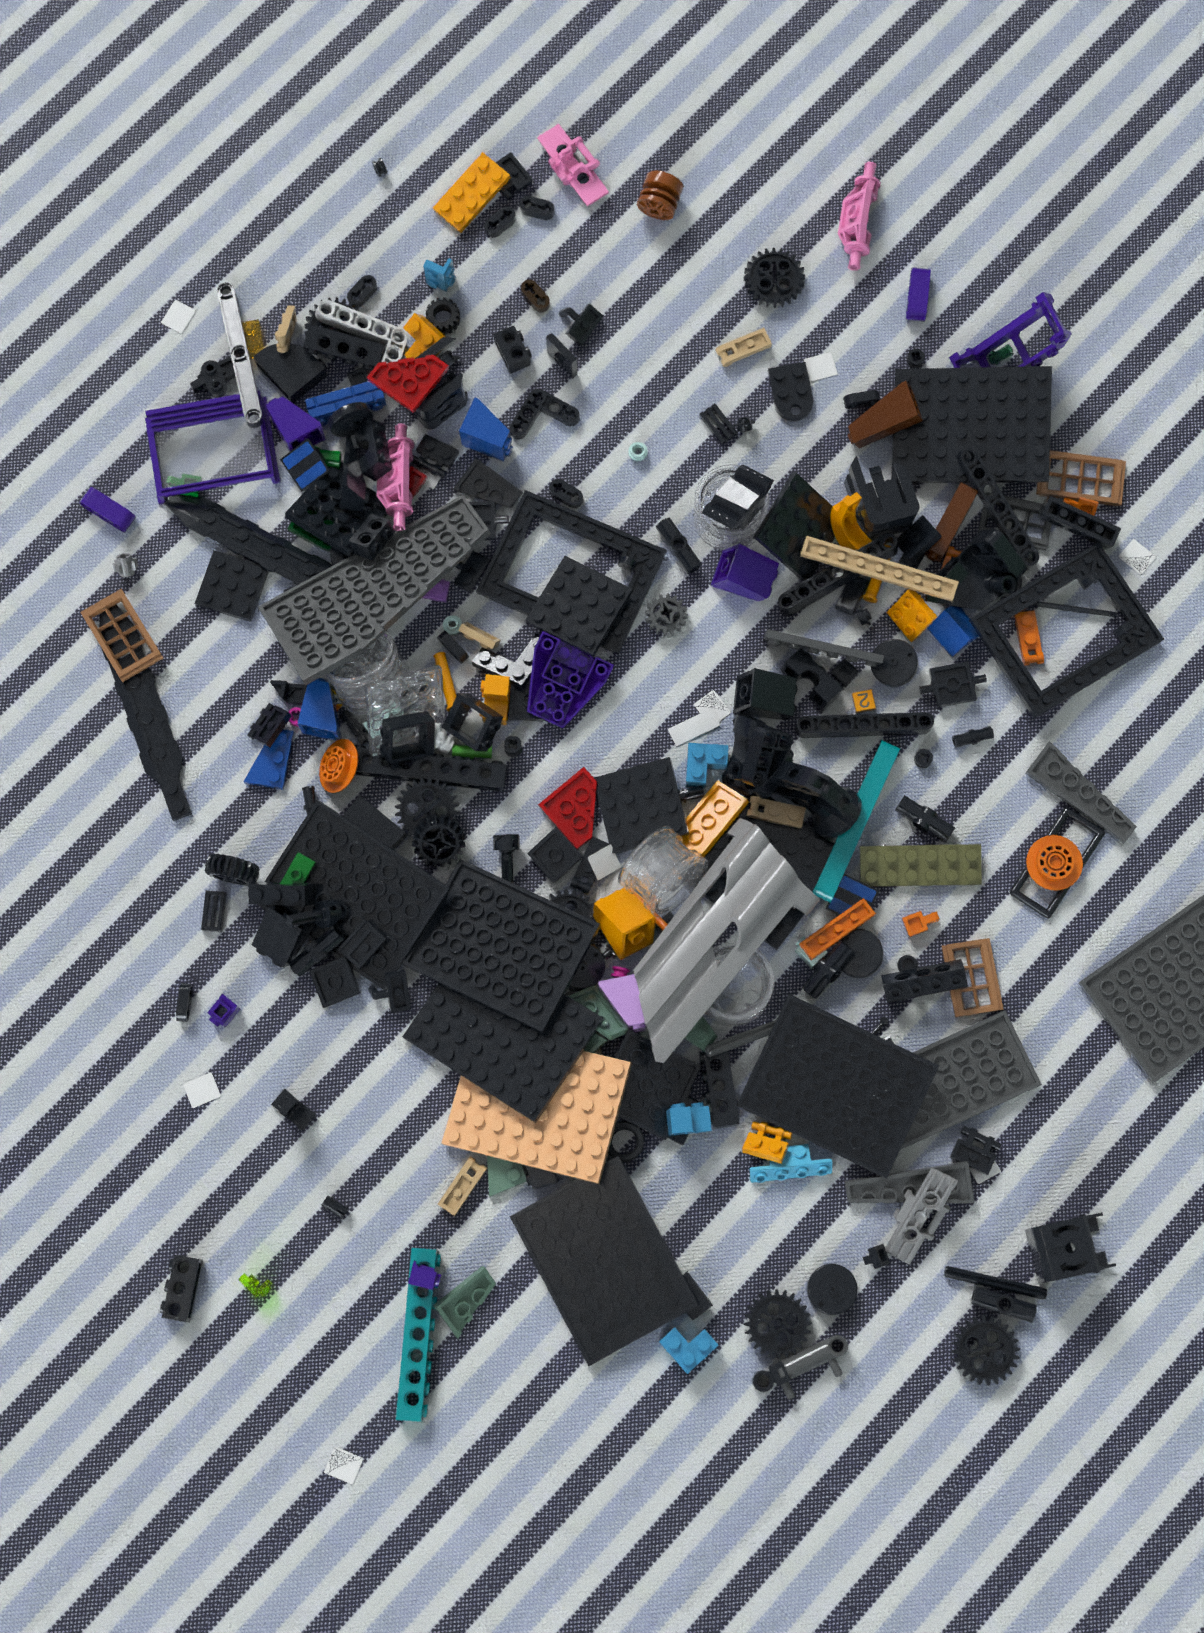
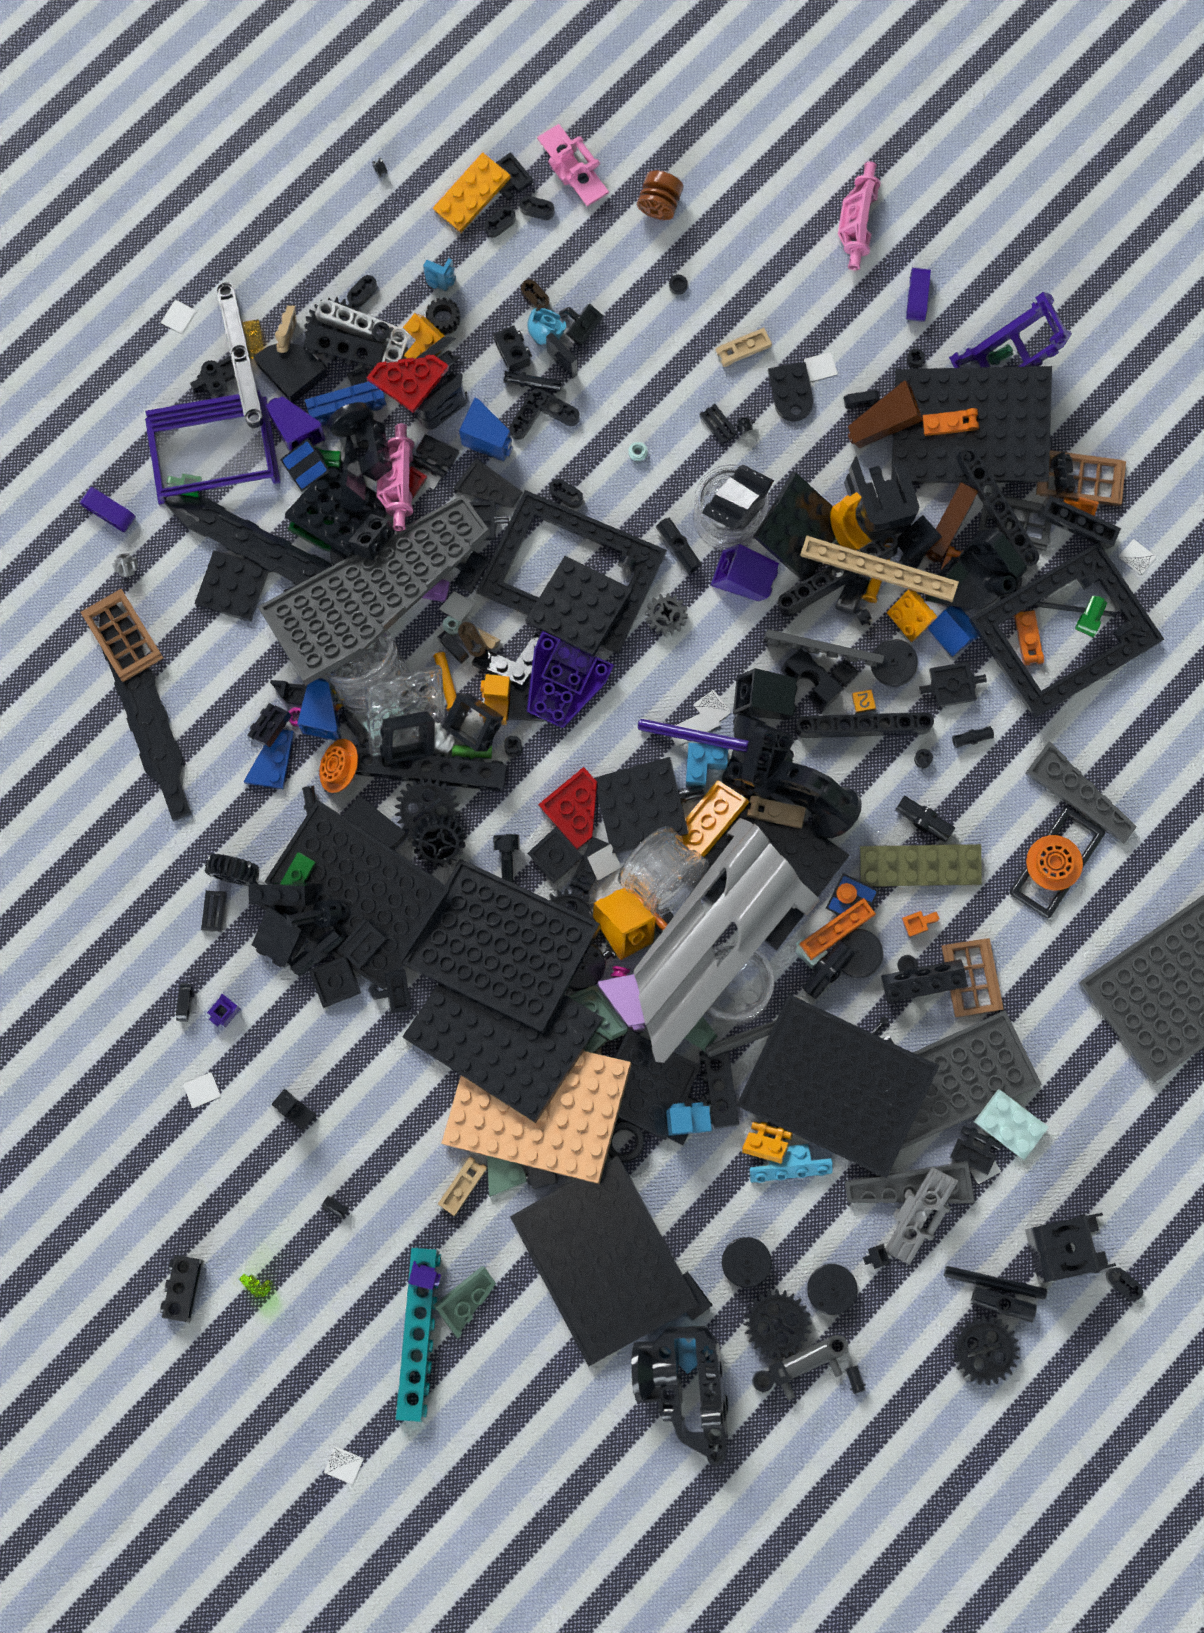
black gear [743,247,805,308] -> none
teal beam [813,740,900,903] -> none
none -> black bush [371,322,390,342]
none -> white sticker [440,591,475,621]
none -> dark brown beam [458,622,487,657]
none -> black pin [503,371,562,392]
none -> medium azure cylinder [527,308,567,345]
none -> black piece [631,1326,728,1466]
none -> dark purple axle [638,719,749,752]
none -> black tile [669,274,688,295]
none -> black wheel [721,1237,772,1288]
none -> orange plate [836,883,857,904]
none -> black pin [845,1365,866,1394]
none -> orange plate [923,408,979,436]
none -> light aqua plate [974,1089,1048,1160]
none -> black hinge [1052,451,1075,495]
none -> green piece [1075,595,1108,638]
none -> black beam [1106,1267,1143,1301]

